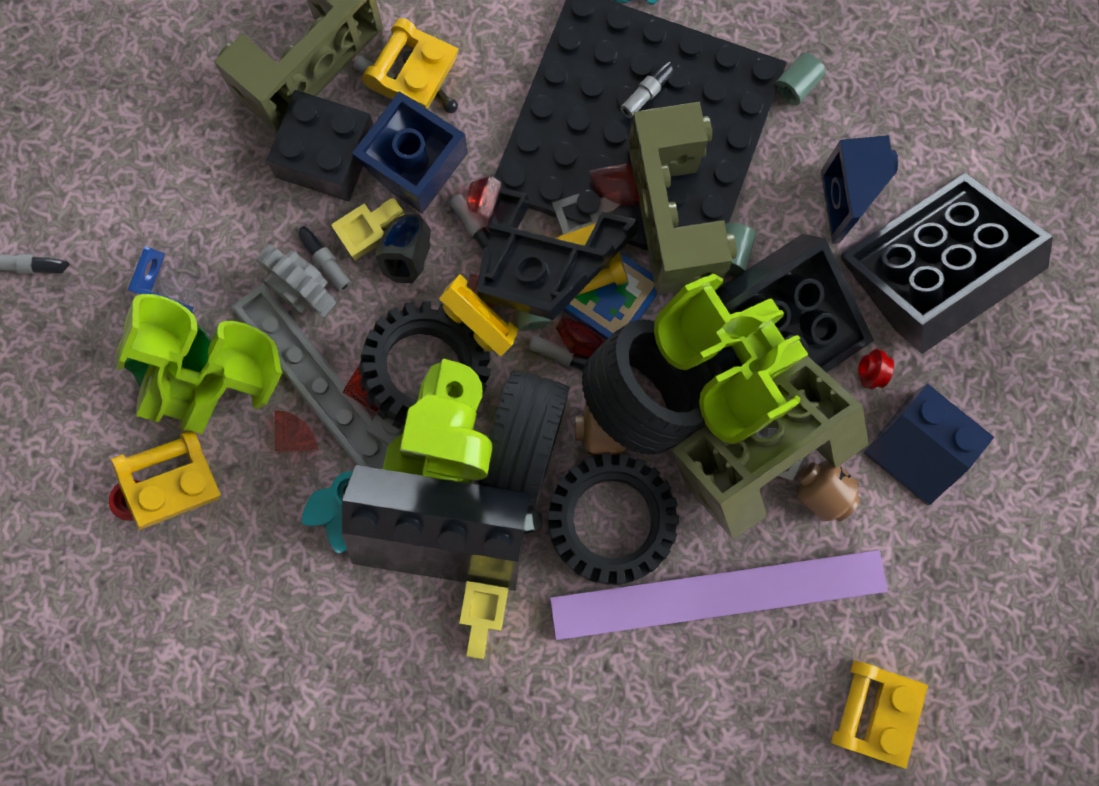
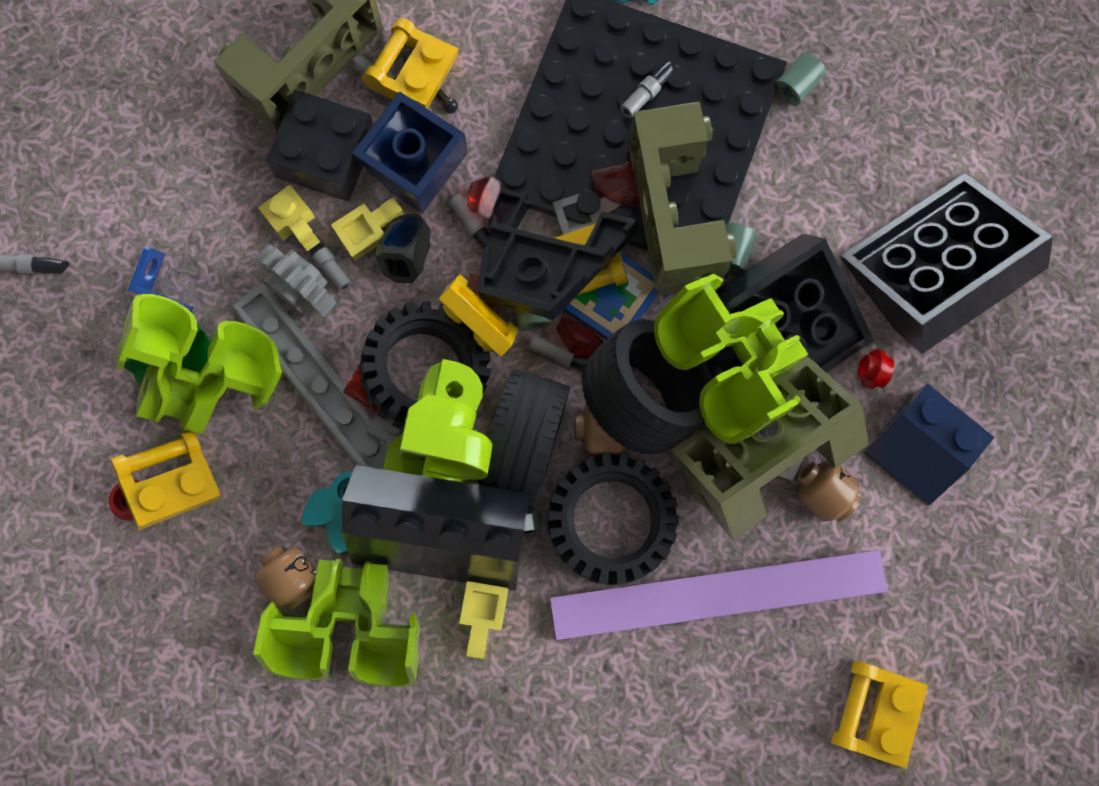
clear red tile [275,411,319,453] -> none
dark blue slope [821,135,898,244] -> none
none -> lime piece [253,559,420,687]
none -> medium nougat head [255,546,317,612]
none -> light yellow plate [258,185,320,251]

